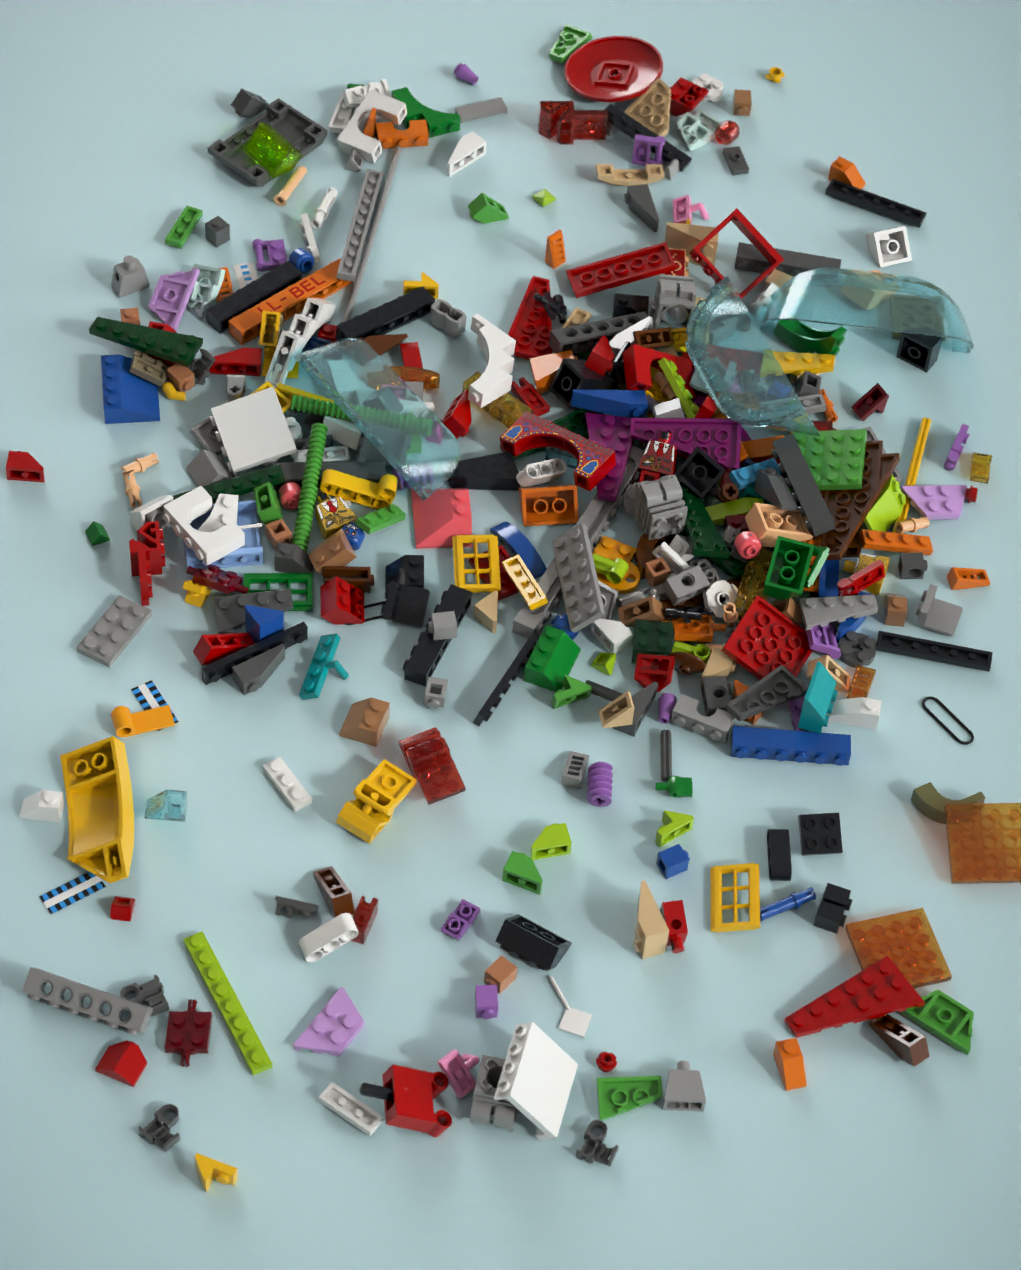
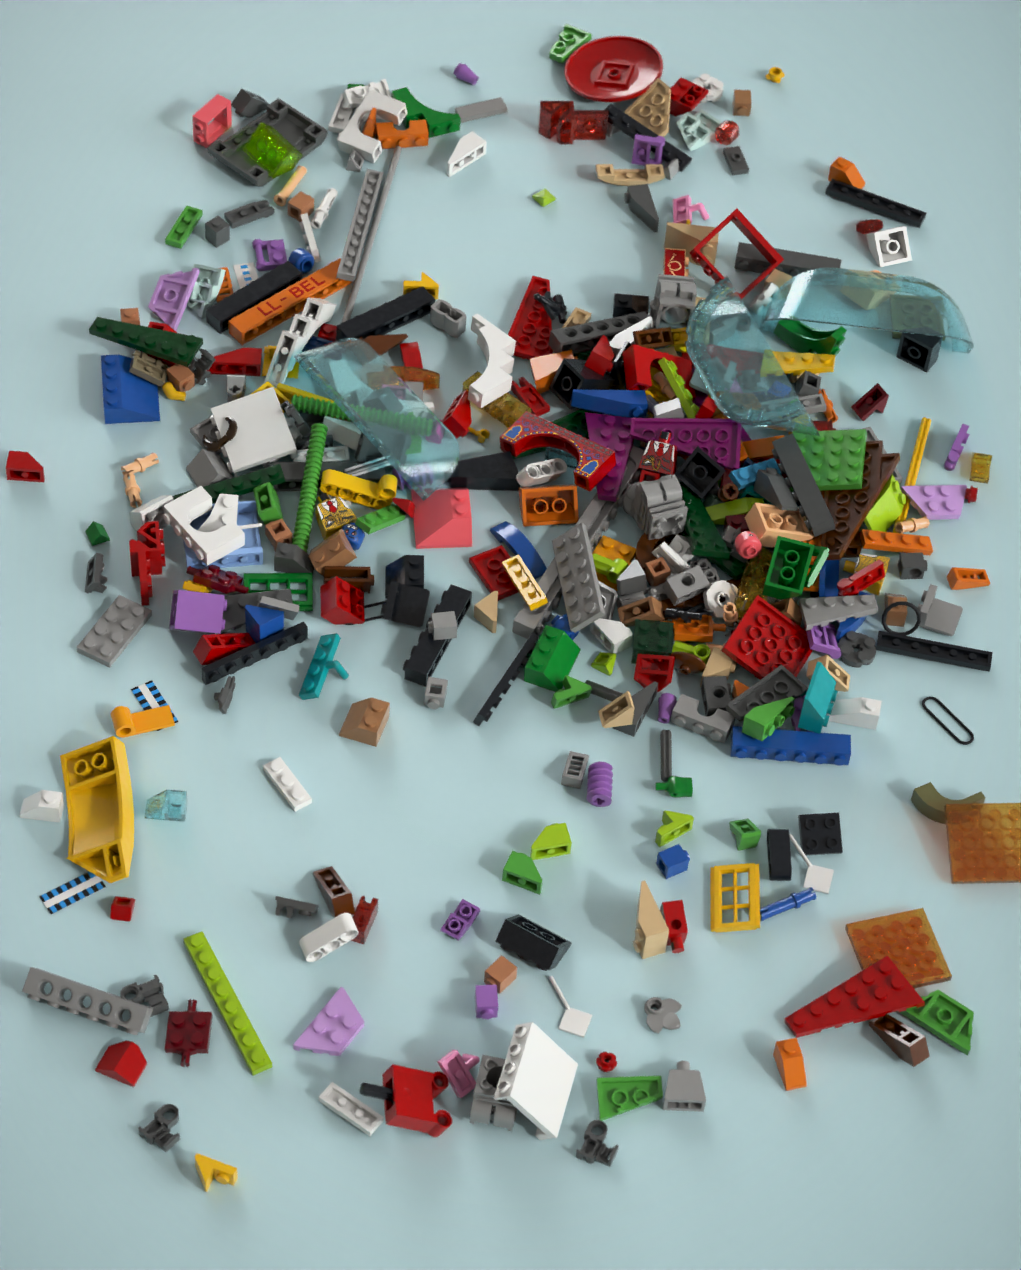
light grey torso [111,256,150,298] -> none
dark grey slope [232,644,285,695] -> none
yellow torso [259,311,283,347] -> none
coral head [278,482,302,510] -> none
yellow piece [336,759,417,844] -> none
clear red piece [399,727,466,805] -> none
yellow piece [452,535,501,593] -> none
bright green slope [468,193,509,224] -> none
orange slope [545,229,566,269] -> none
red plate [566,242,676,298] -> none
black piece [813,883,853,934] -> none
clear orange slope [847,665,876,699] -> none
none -> dark grey plate [85,552,108,593]
none -> medium lavender slope [169,590,227,634]
none -> coral window [192,94,232,148]
none -> dark brown piece [202,417,238,452]
none -> dark grey piece [214,676,236,714]
none -> dark grey hinge [224,200,274,229]
none -> light grey plate [257,596,300,620]
none -> dark grey piece [280,400,311,438]
none -> nougat brick [288,191,314,222]
none -> axle [343,453,396,477]
none -> red slope [392,498,415,518]
none -> yellow hand [468,427,490,443]
none -> dark grey slope [616,559,647,596]
none -> light grey plate [644,997,682,1034]
none -> bright green slope [729,818,761,851]
none -> bright green slope [742,697,795,741]
none -> white piece [789,834,834,894]
none -> clear red gear [856,219,883,234]
none -> black piece [882,601,921,636]

